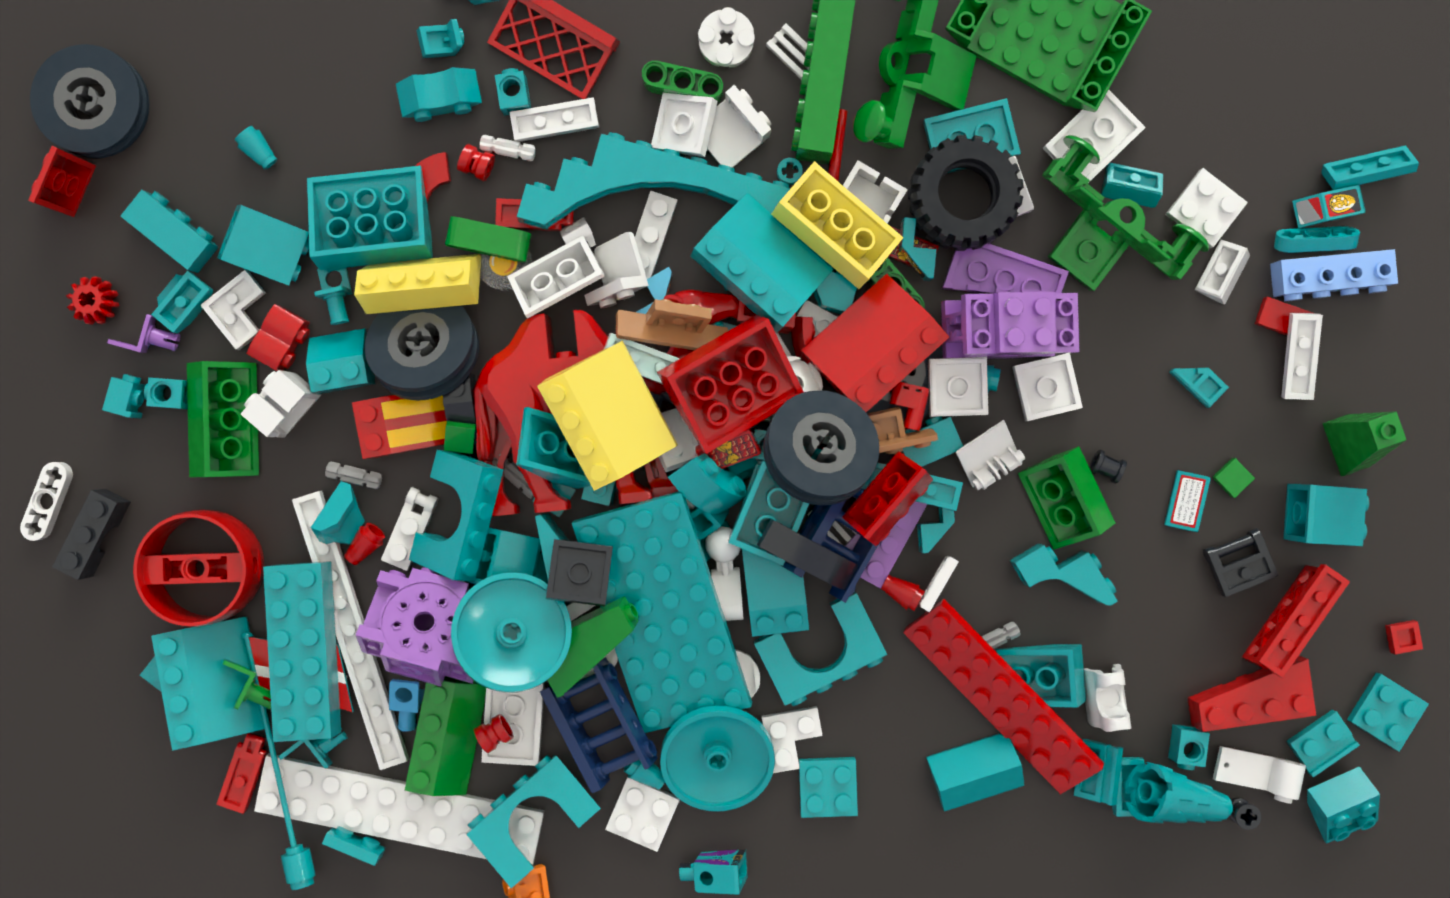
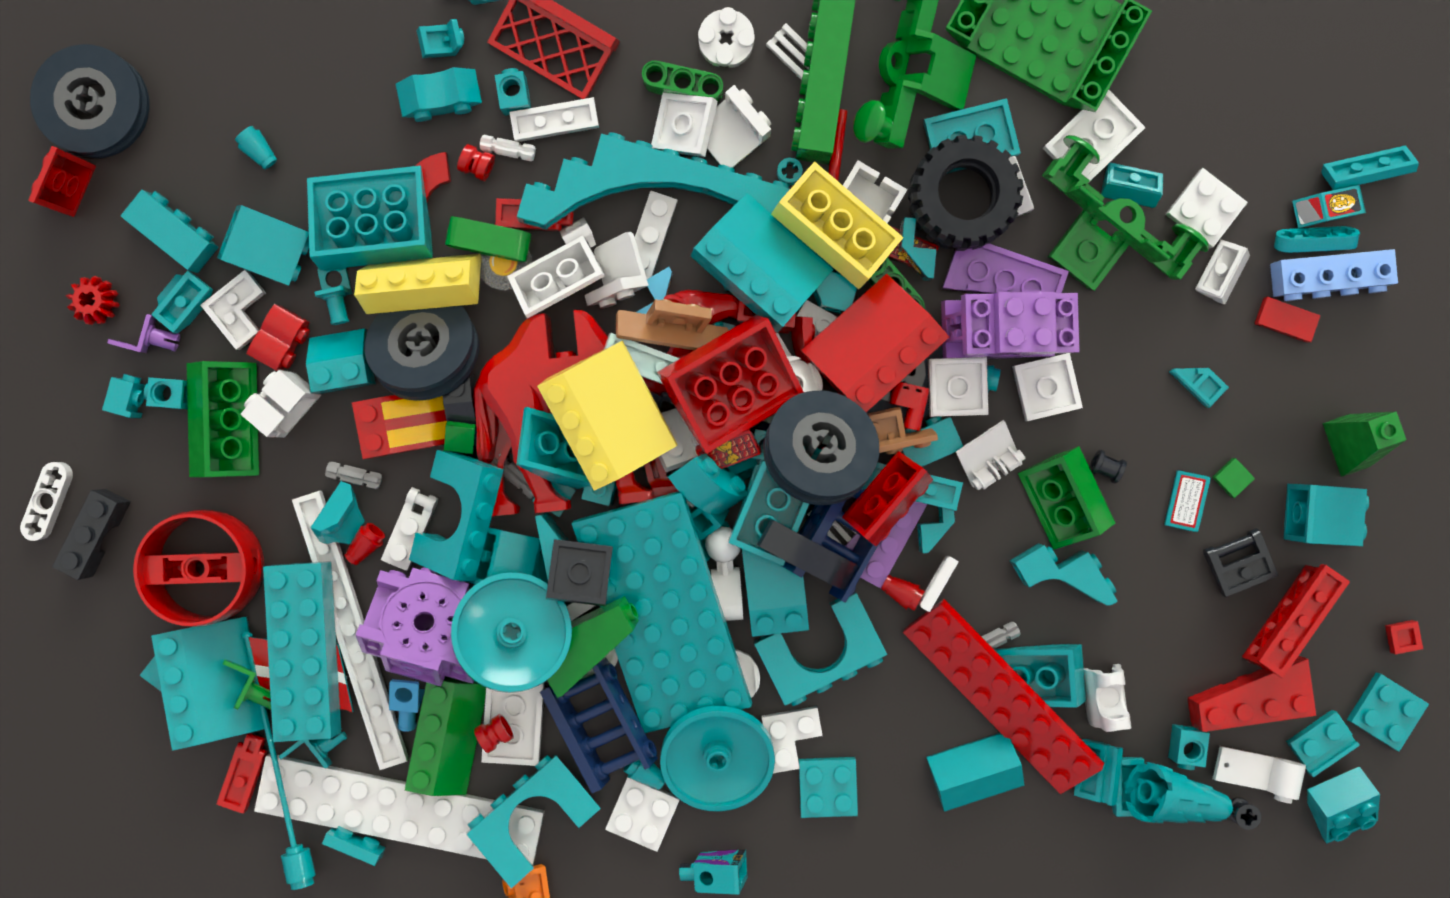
white plate [1281,313,1323,400] -> none

